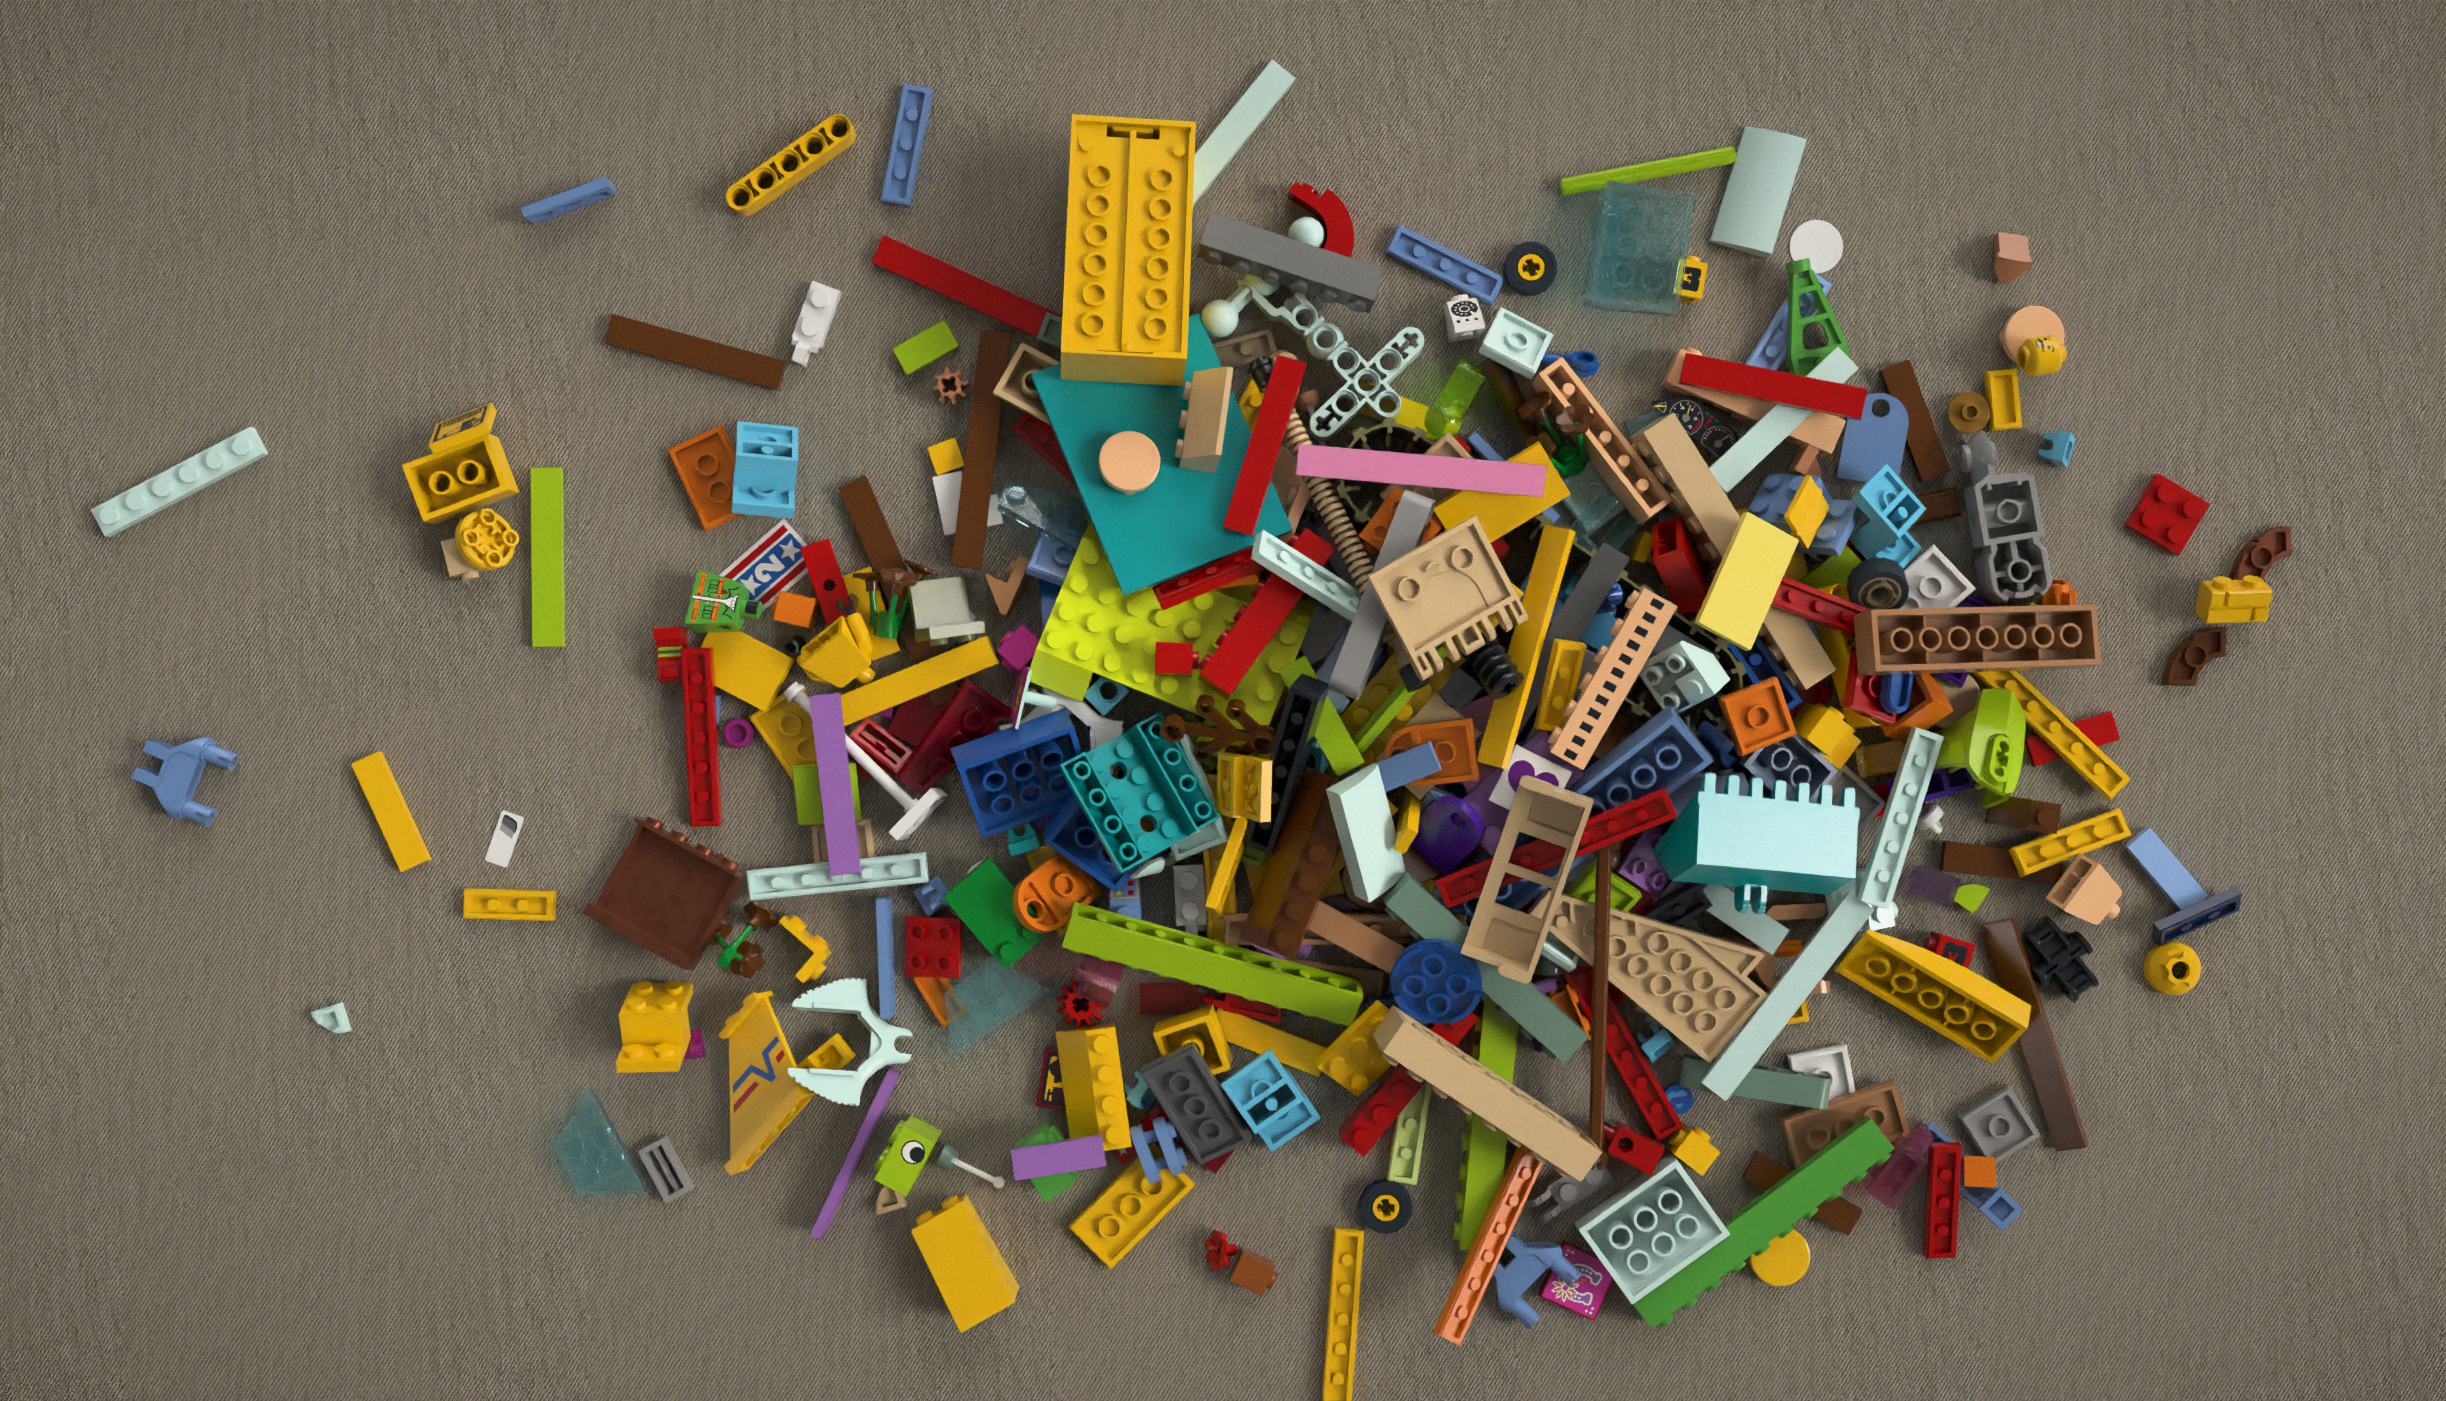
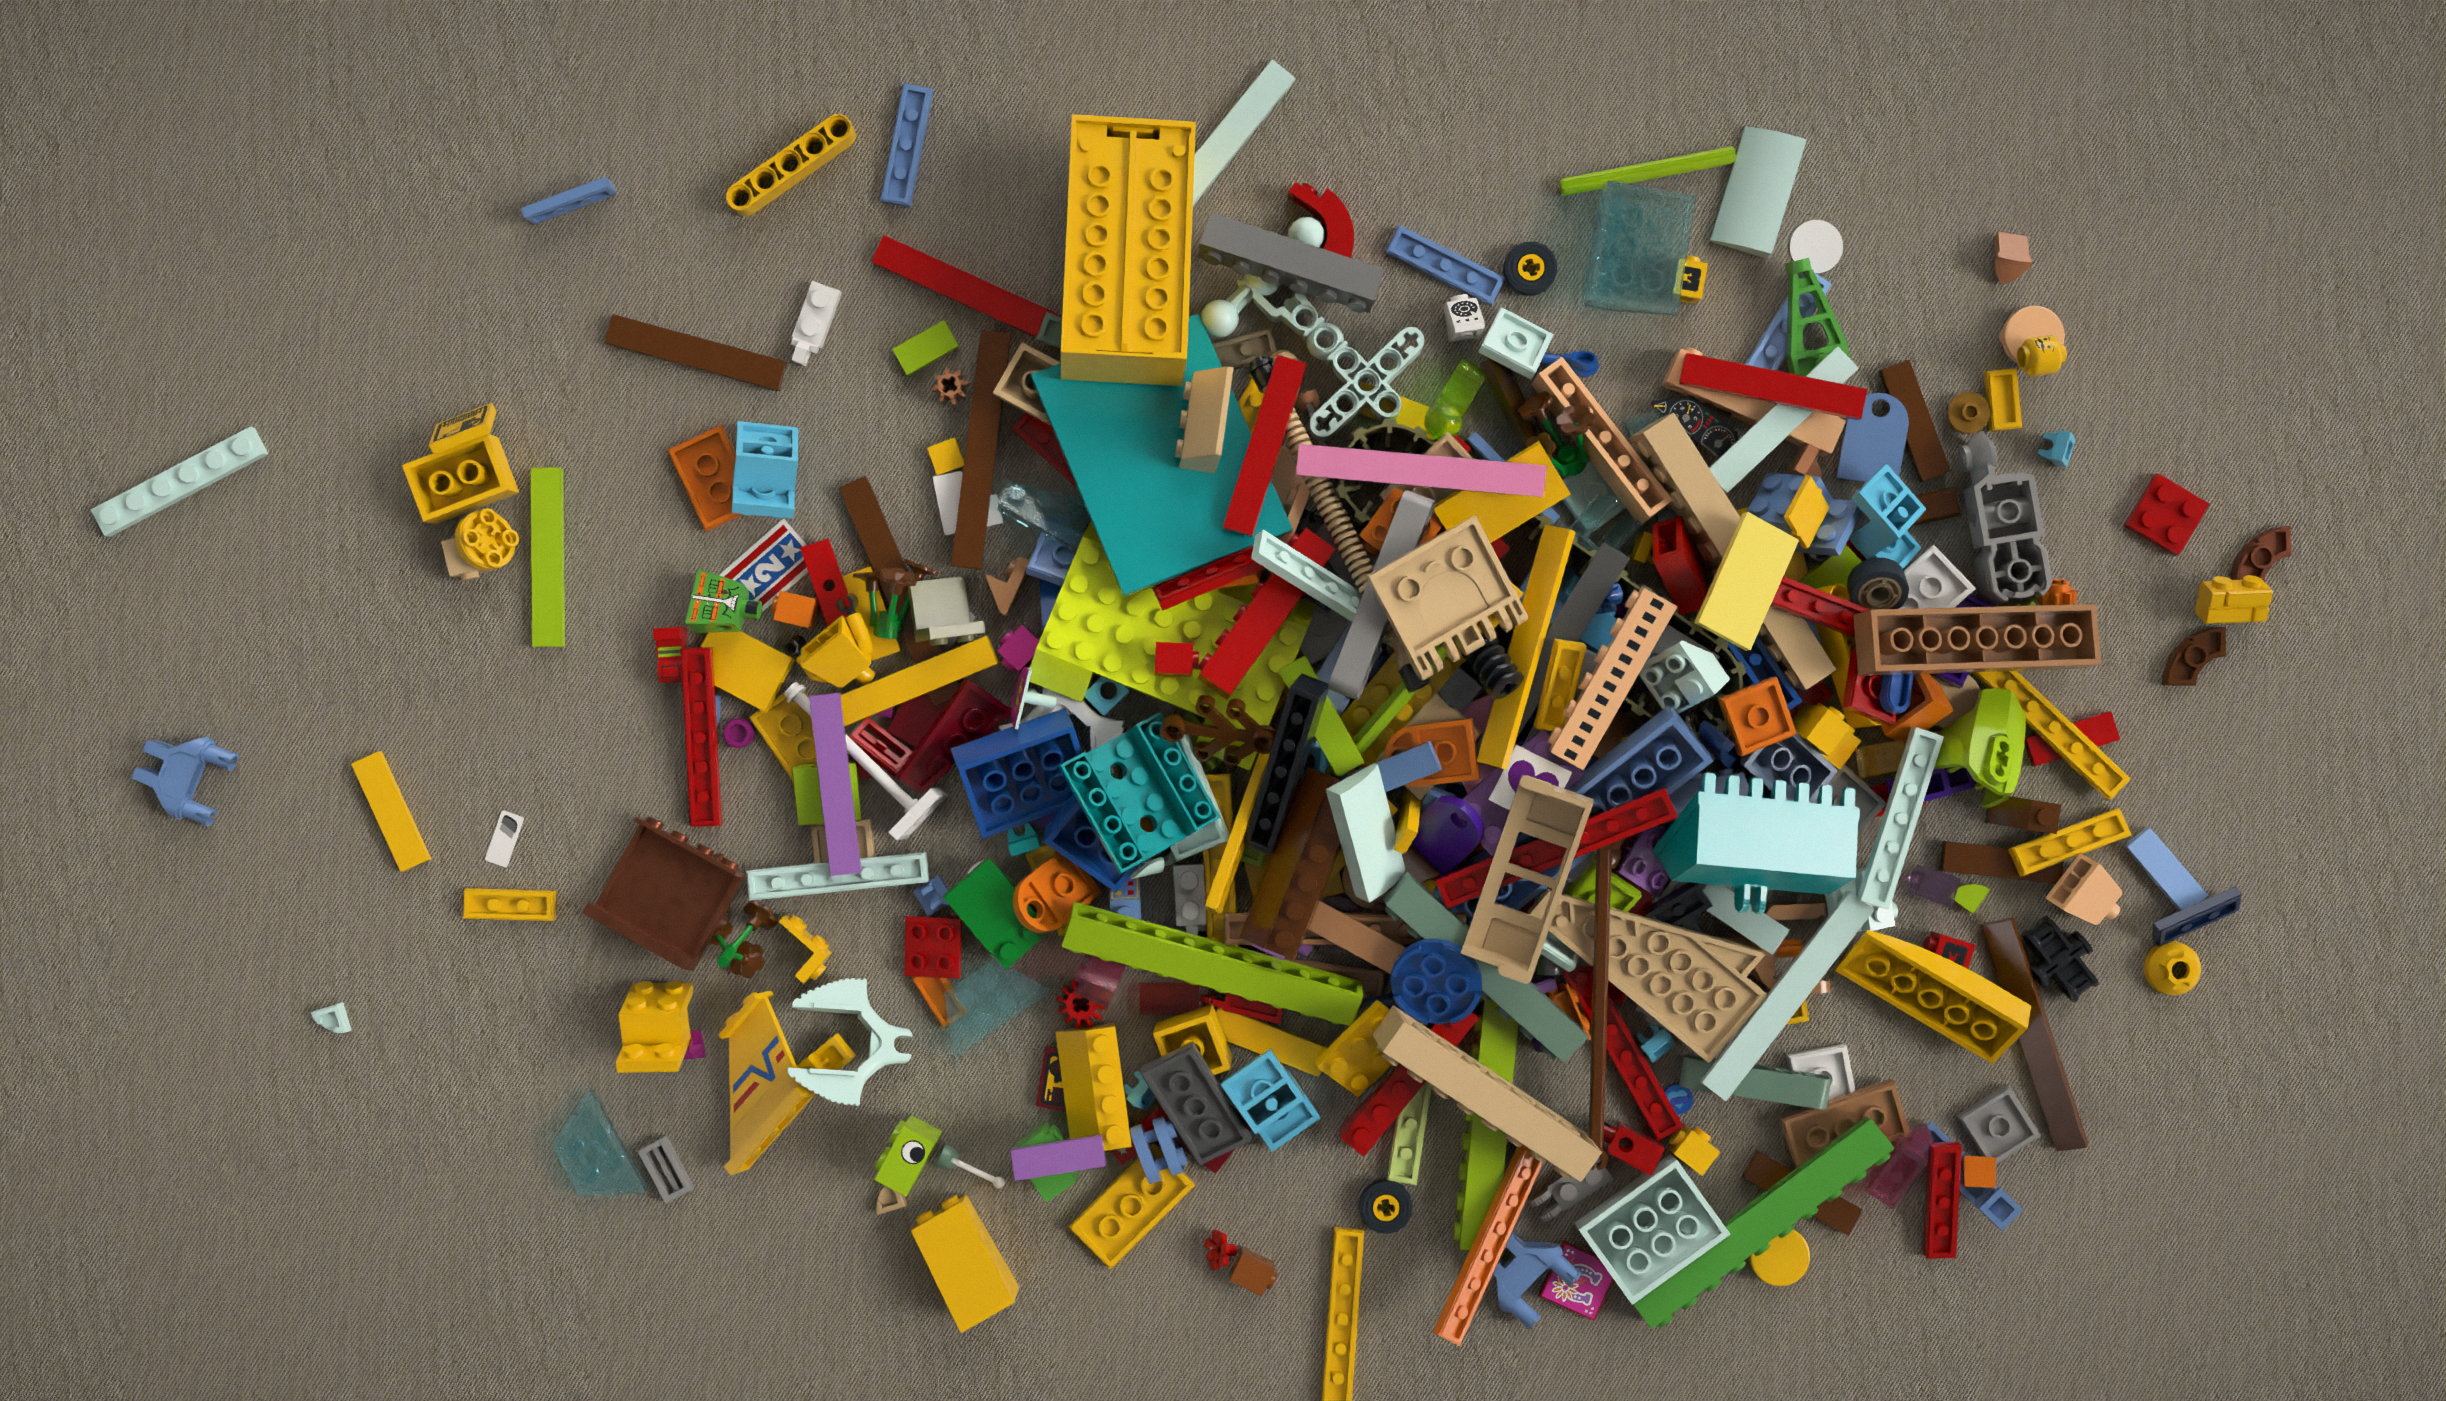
medium lavender tile [810,1067,902,1239] -> none
medium blue tile [876,896,896,1019] -> none
light nougat tile [1098,431,1160,495] -> none
yellow slope [1216,752,1272,823] -> none
white tile [1916,803,1943,834] -> none

